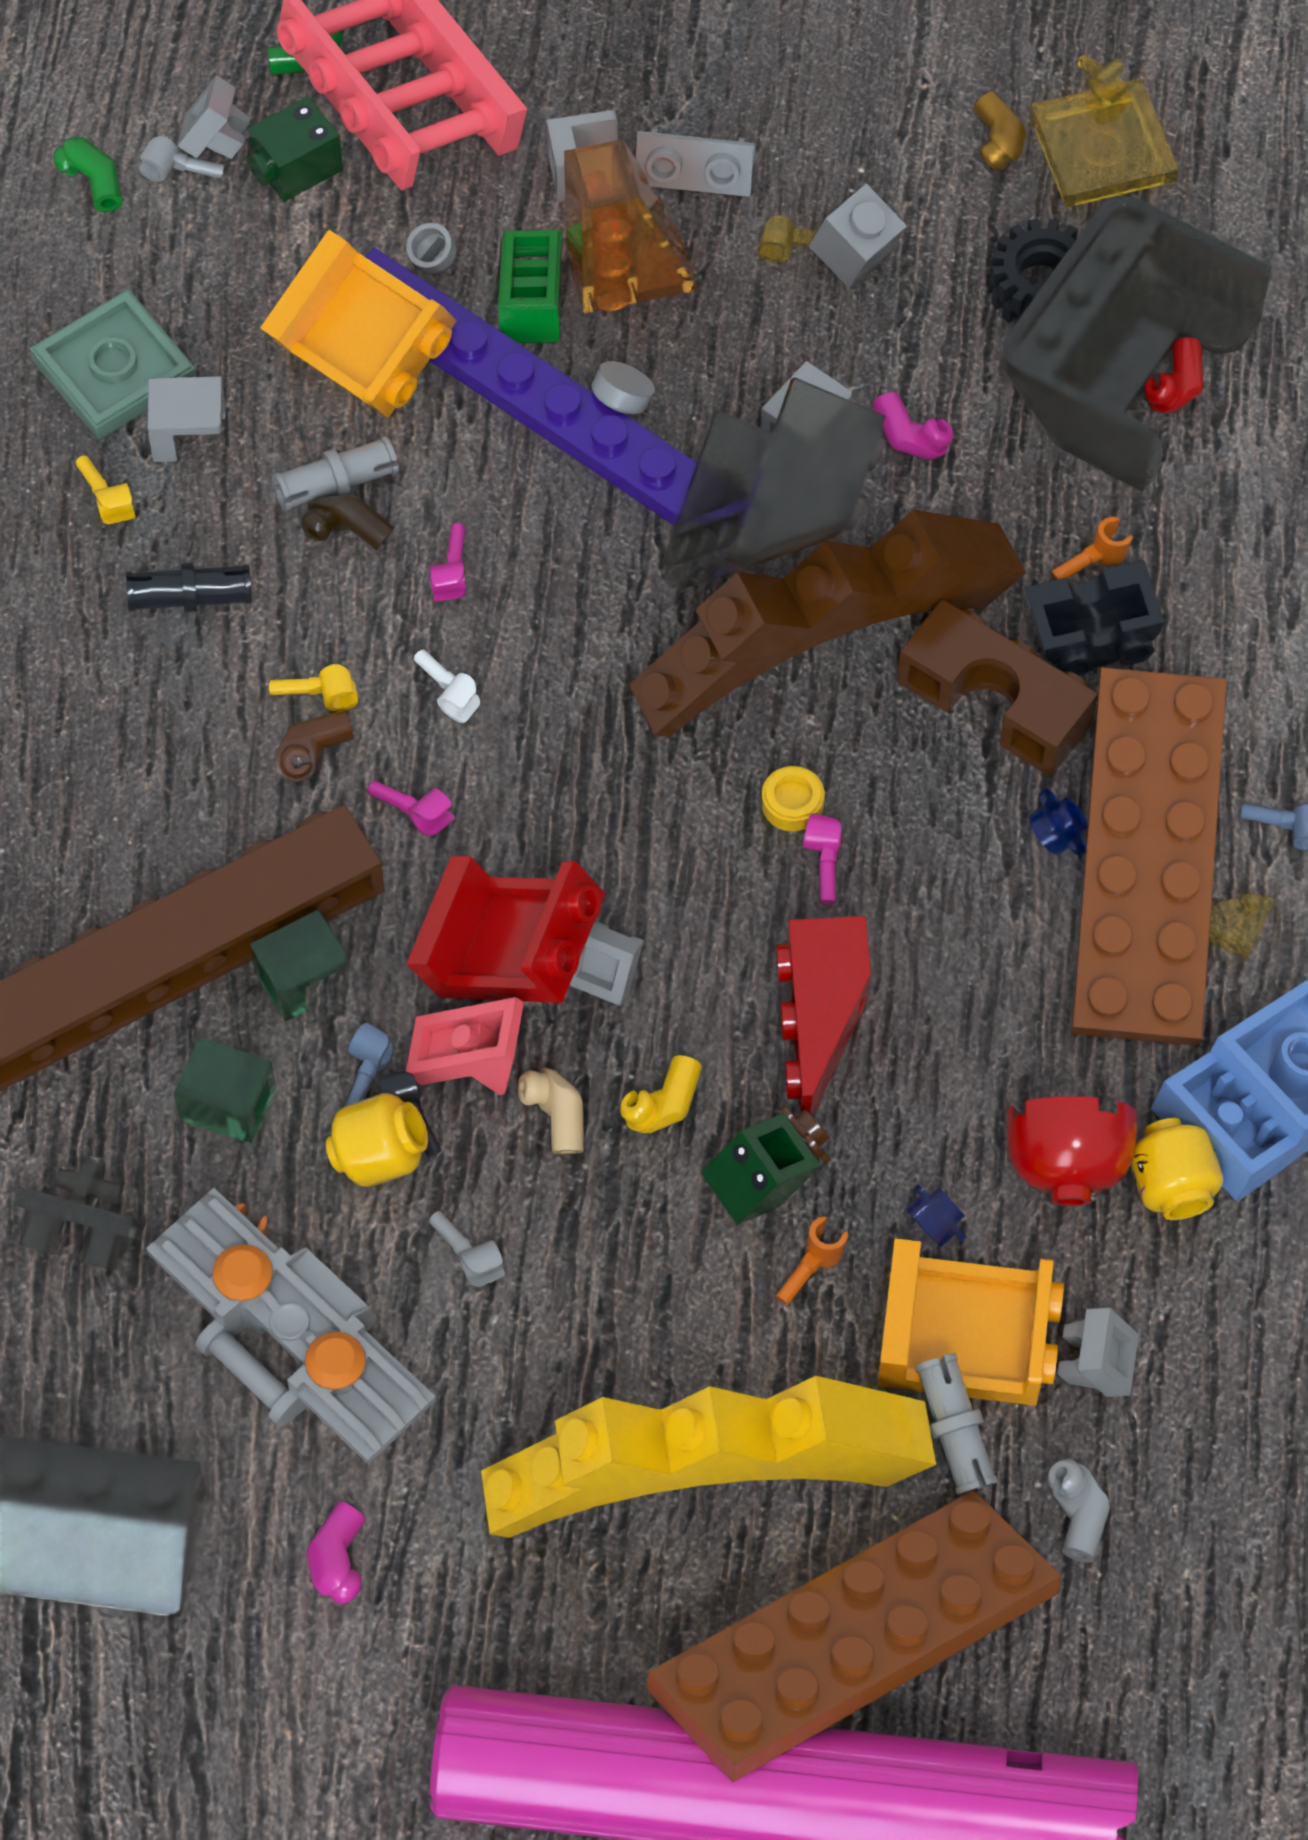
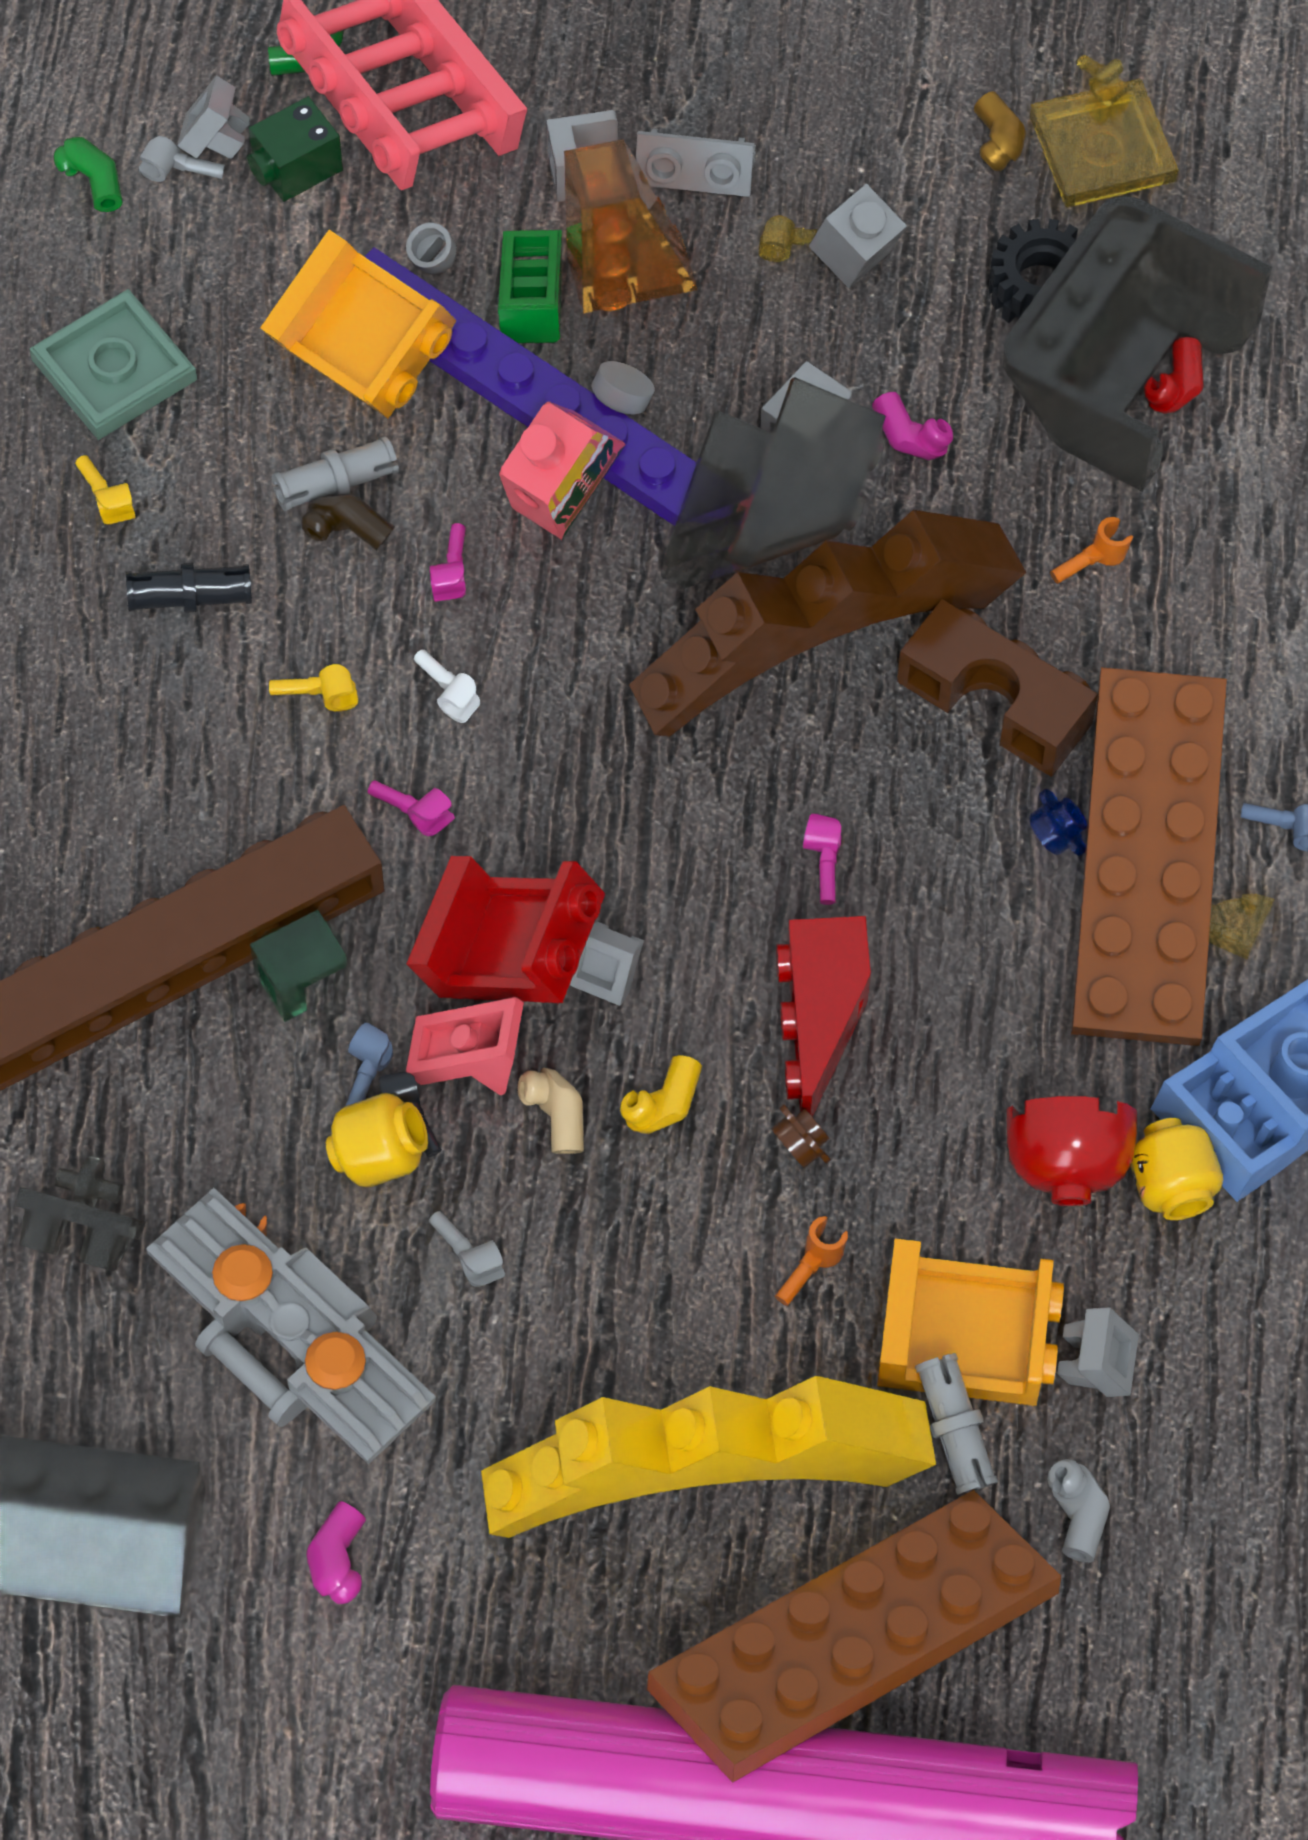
light grey panel [148,376,226,462] -> none
clear green panel [174,1039,276,1144] -> none
reddish brown arm [275,710,354,782] -> none
dark green brick [701,1113,821,1225] -> none
yellow tile [762,766,825,832] -> none
clear blue plate [905,1184,967,1248] -> none
black cylinder [1025,560,1165,676] -> none
none -> coral torso [499,401,626,540]

